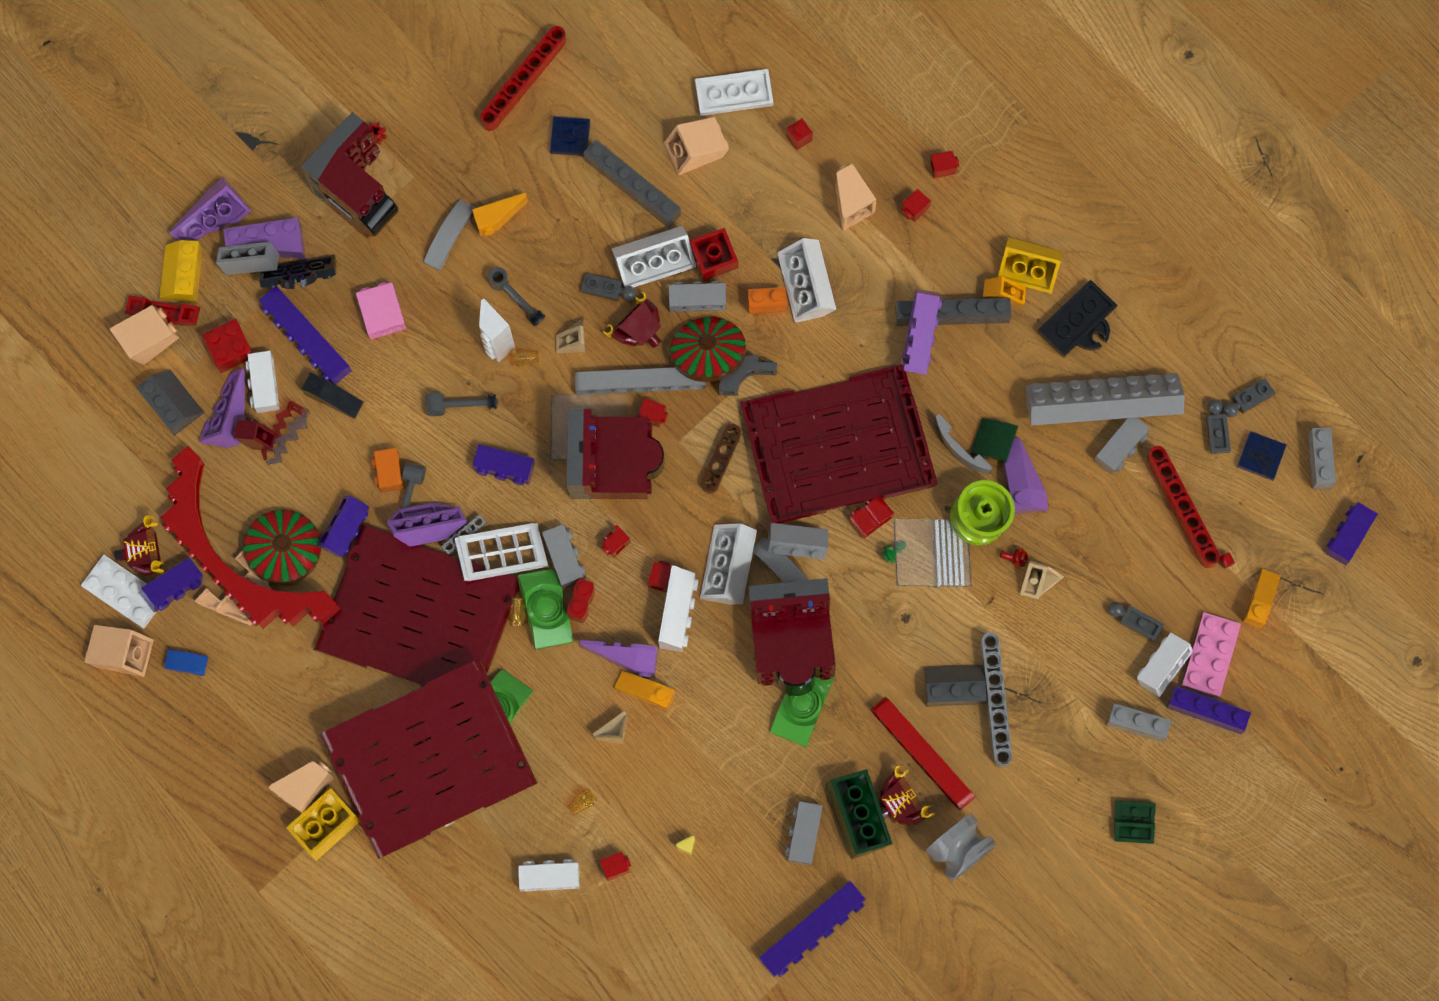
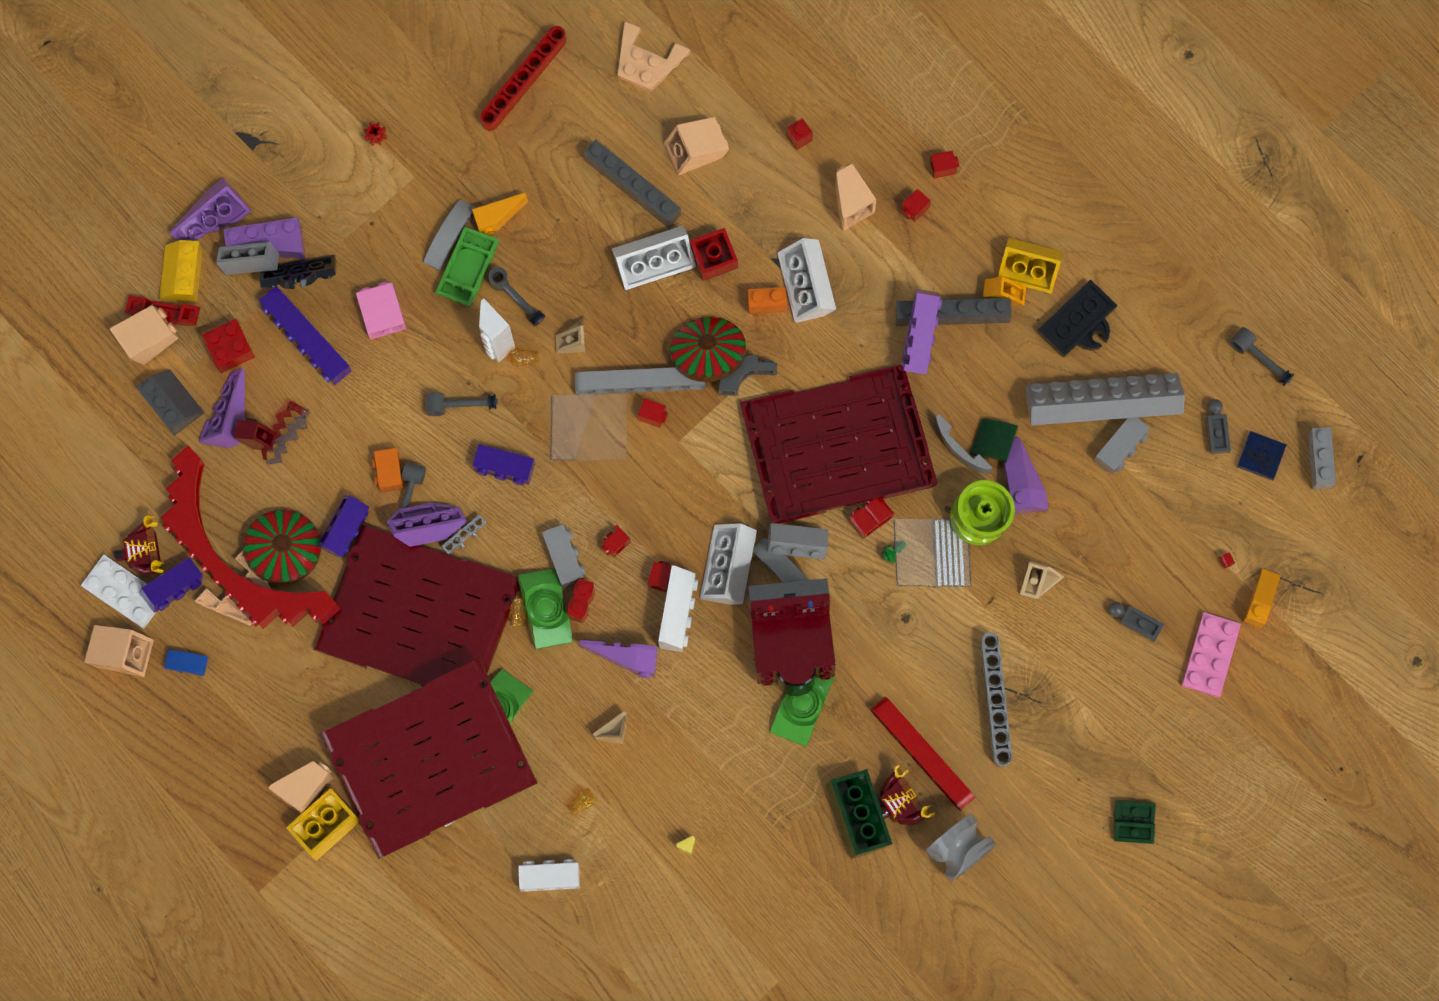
white brick [245,351,280,413] -> none
piece [301,112,398,238] -> none
black slope [301,372,364,419] -> none
white piece [454,523,548,581] -> none
clear blue tile [550,117,591,156] -> none
dark red piece [567,409,665,499] -> none
dark grey plate [581,273,636,301] -> none
red brick [600,852,631,881] -> none
dark red torso [602,292,662,348] -> none
light orange slope [614,671,675,712] -> none
light grey brick [669,281,726,312] -> none
white plate [695,69,774,116] -> none
reddish brown beam [701,424,741,494] -> none
dark purple brick [759,881,866,978] -> none
light grey brick [785,801,823,866] -> none
dark grey slope [924,665,987,707] -> none
red plate [1000,548,1028,567] -> none
light grey brick [1106,703,1171,742] -> none
white brick [1137,633,1193,697] -> none
red beam [1147,446,1220,568] -> none
dark purple brick [1167,686,1251,734] -> none
dark grey plate [1223,378,1275,417] -> none
dark purple brick [1326,502,1378,566] -> none
none -> bright green slope [436,227,499,307]
none -> light nougat wing [618,22,690,92]
none -> dark grey piece [1229,327,1294,386]

